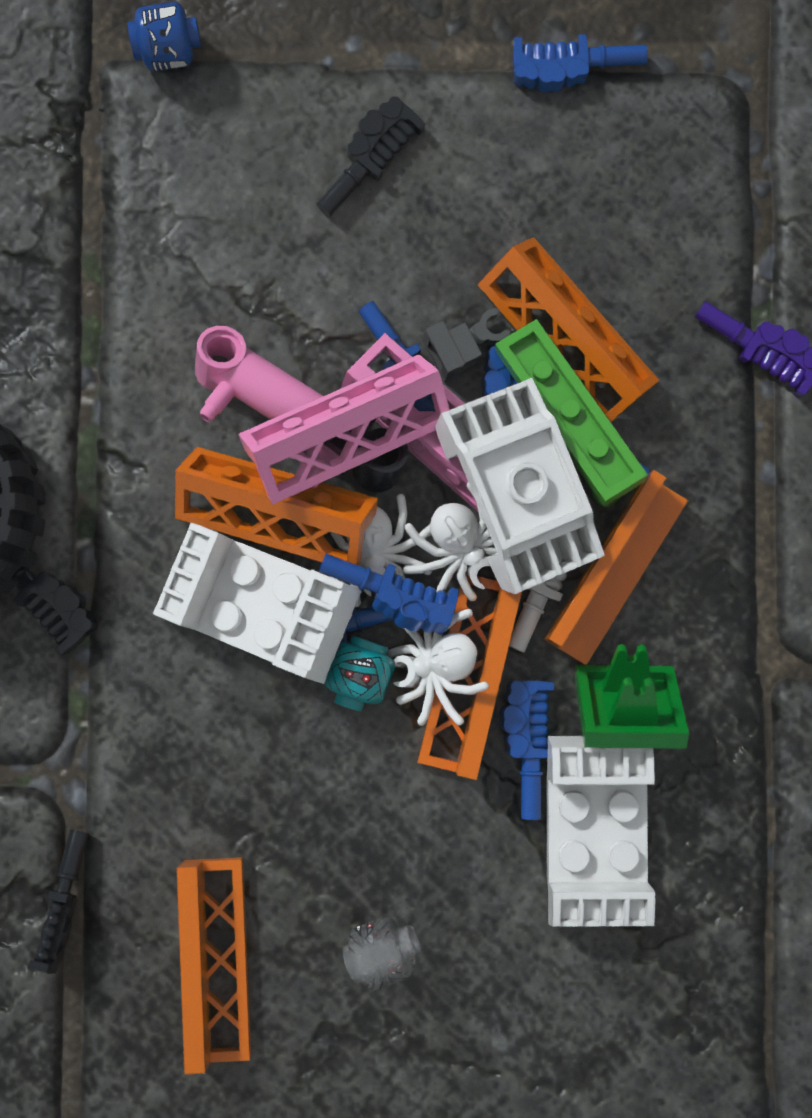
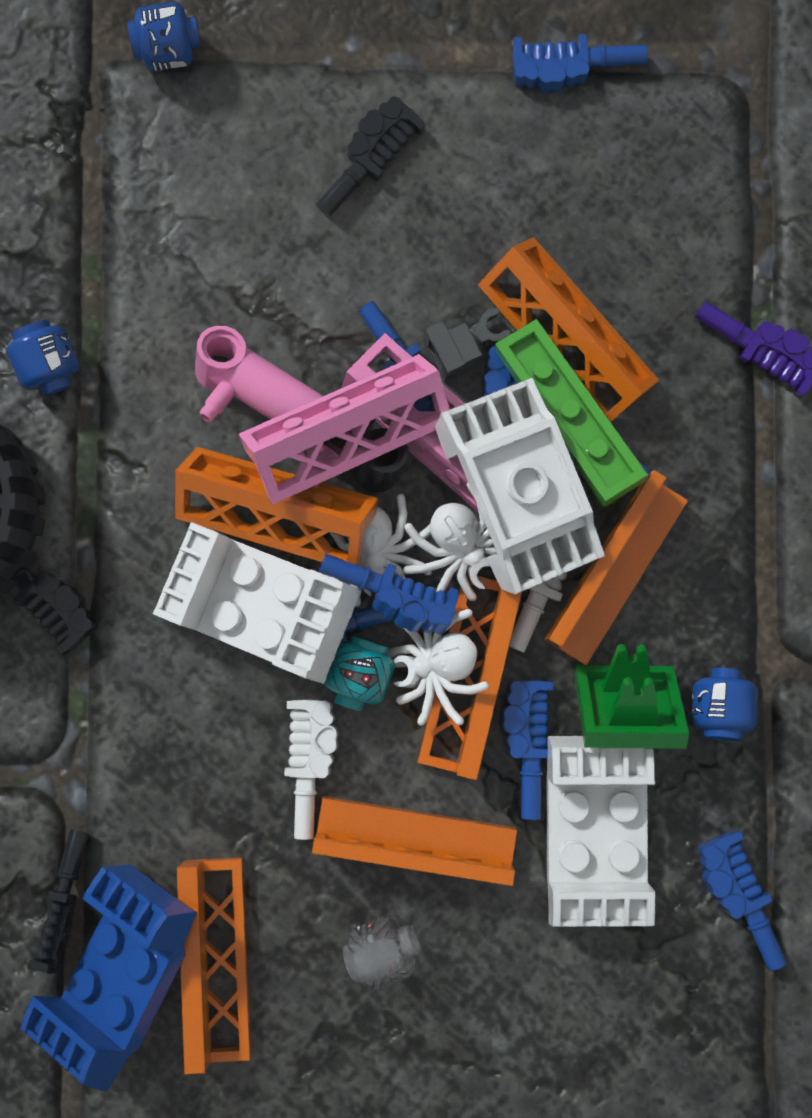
none -> blue head [6,320,80,397]
none -> blue plate [20,865,197,1091]
none -> white piece [284,700,339,840]
none -> orange fence [312,796,517,886]
none -> blue head [691,668,758,742]
none -> blue piece [698,830,787,971]

